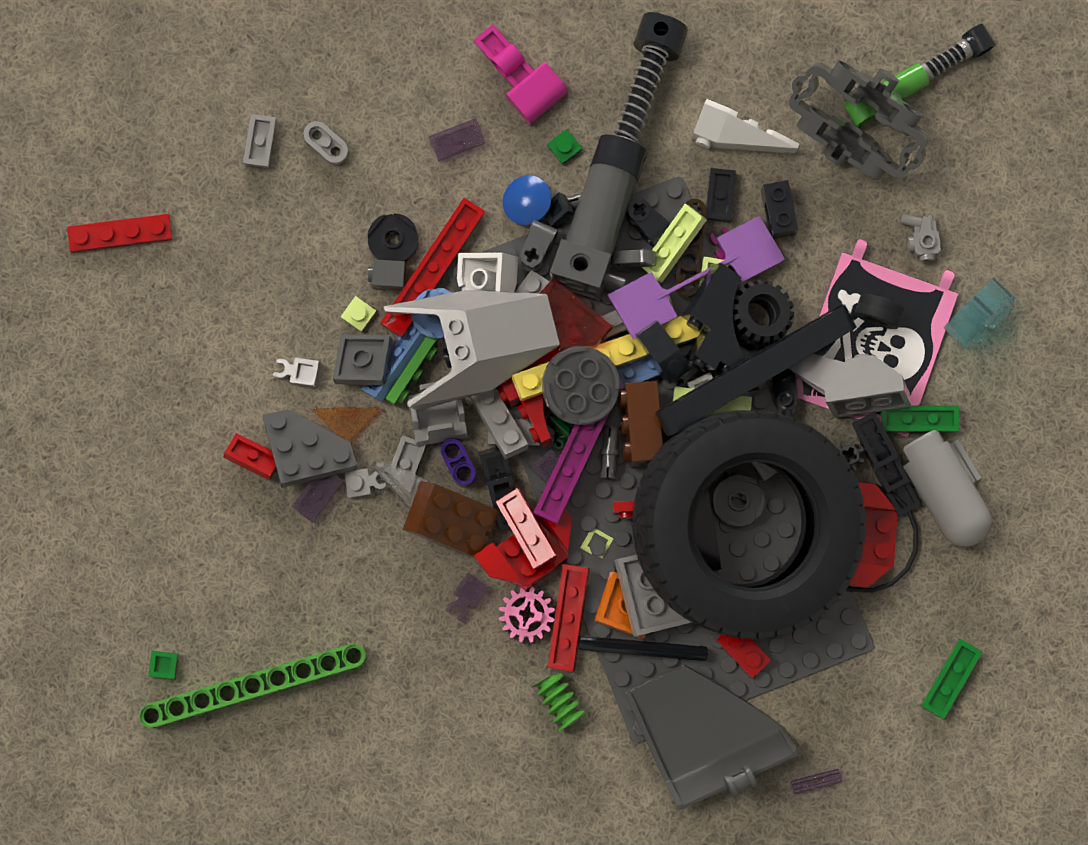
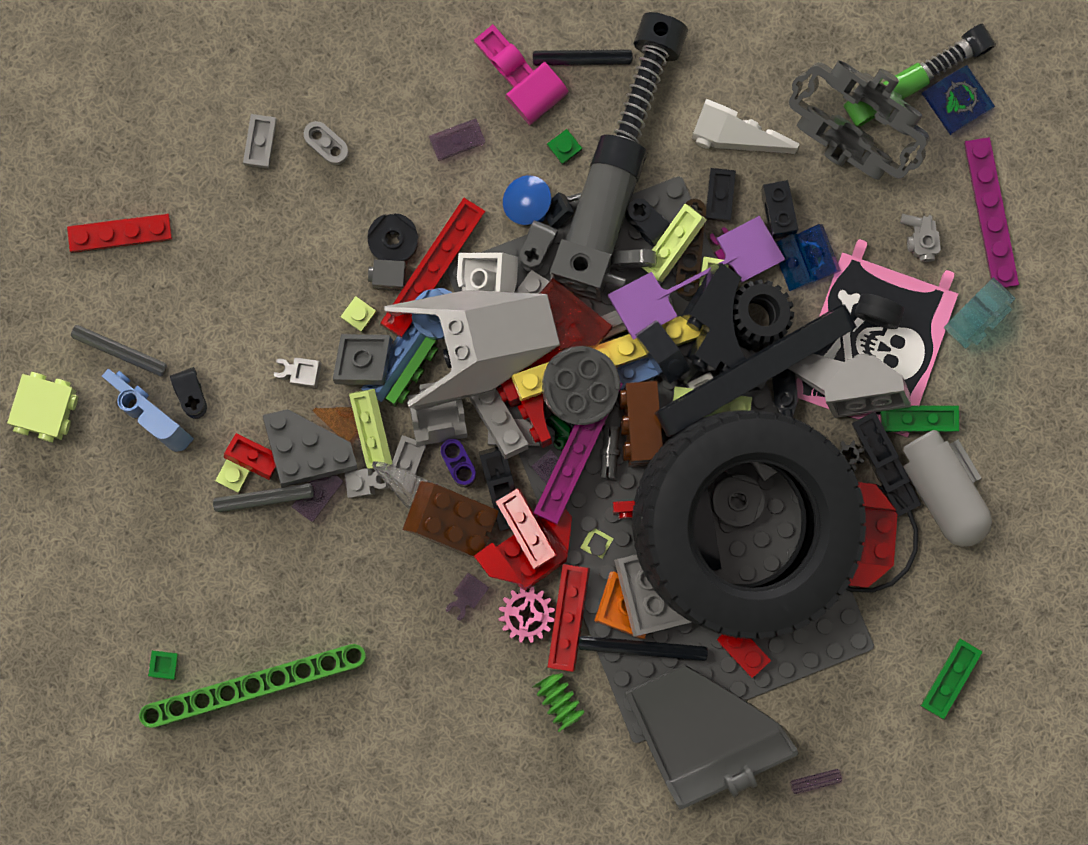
none -> yellowish green brick [7,372,78,442]
none -> dark grey axle [71,325,167,376]
none -> medium blue plate [102,369,194,452]
none -> black piece [170,367,207,419]
none -> dark grey axle [213,484,314,512]
none -> yellowish green plate [215,460,251,493]
none -> yellowish green plate [349,389,393,469]
none -> black axle [533,50,632,66]
none -> clear blue slope [775,224,841,291]
none -> clear blue slope [922,65,995,135]
none -> magenta plate [964,137,1019,290]

